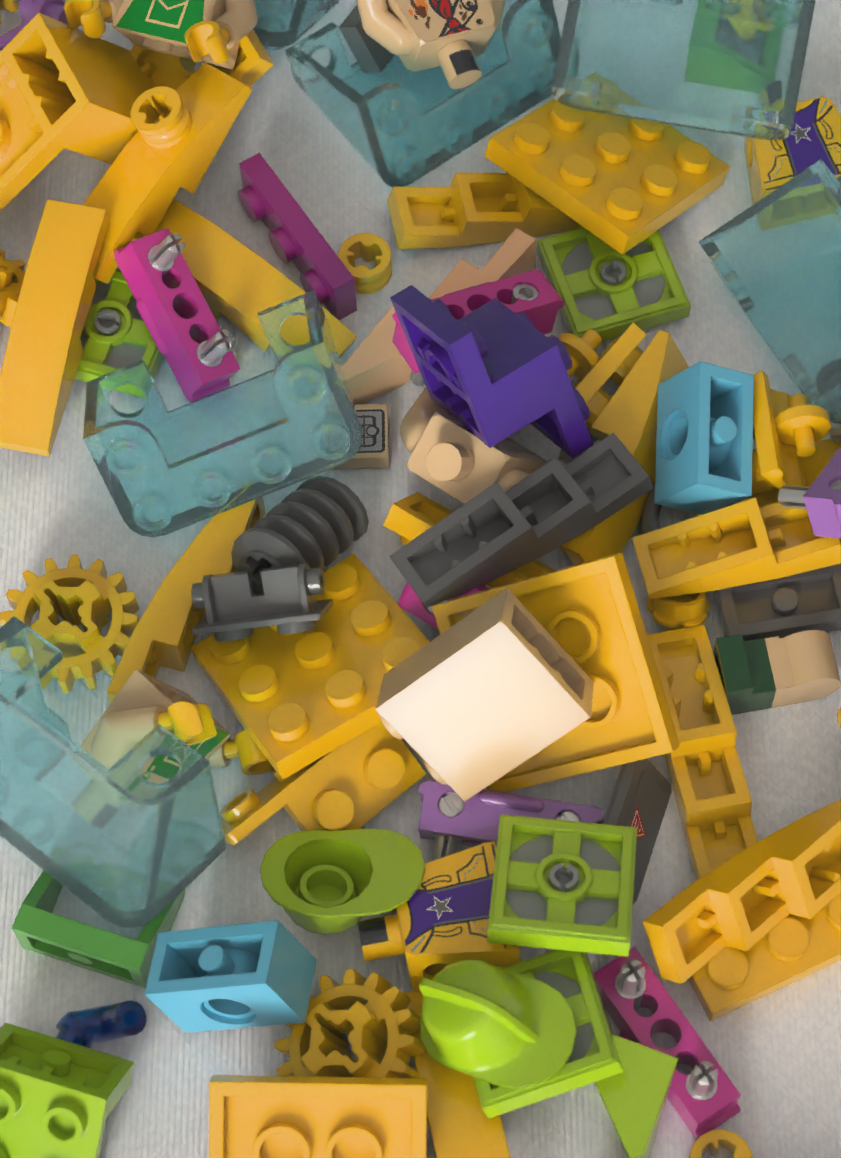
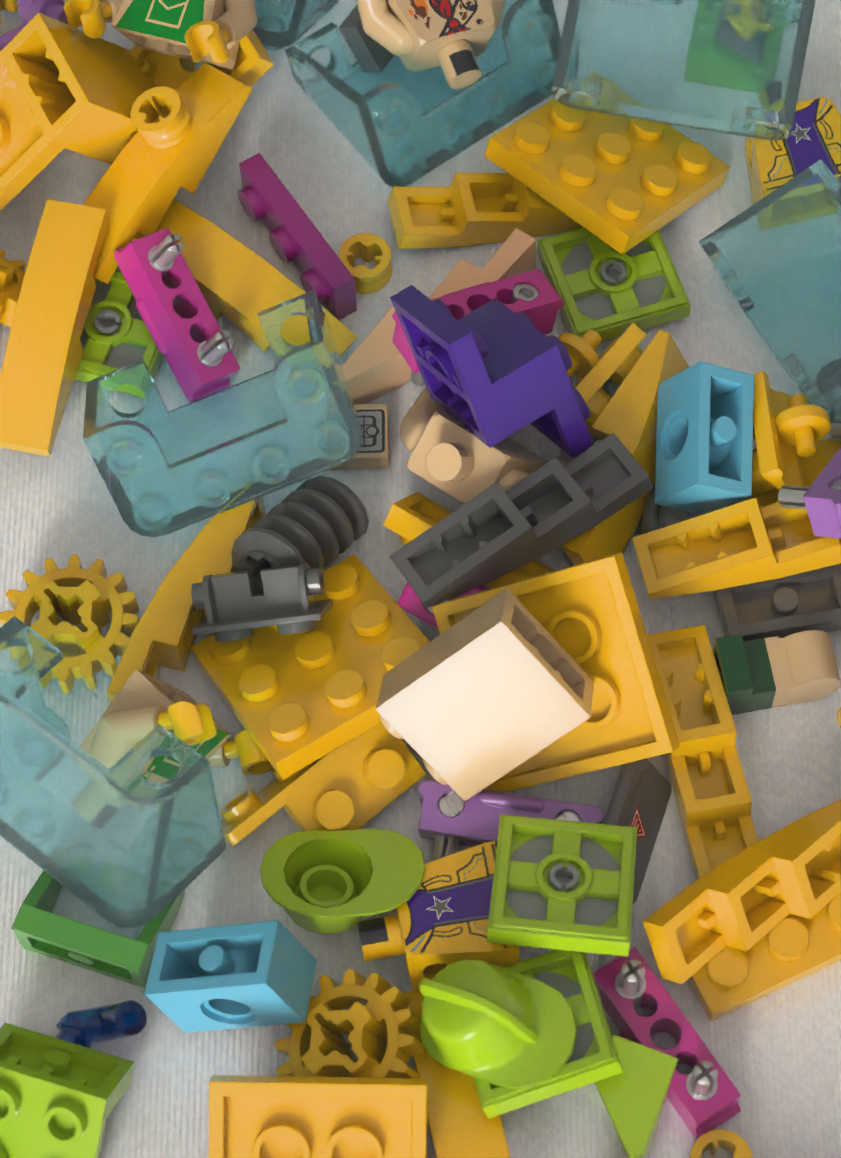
yellow plate [647,592,710,631] -> none

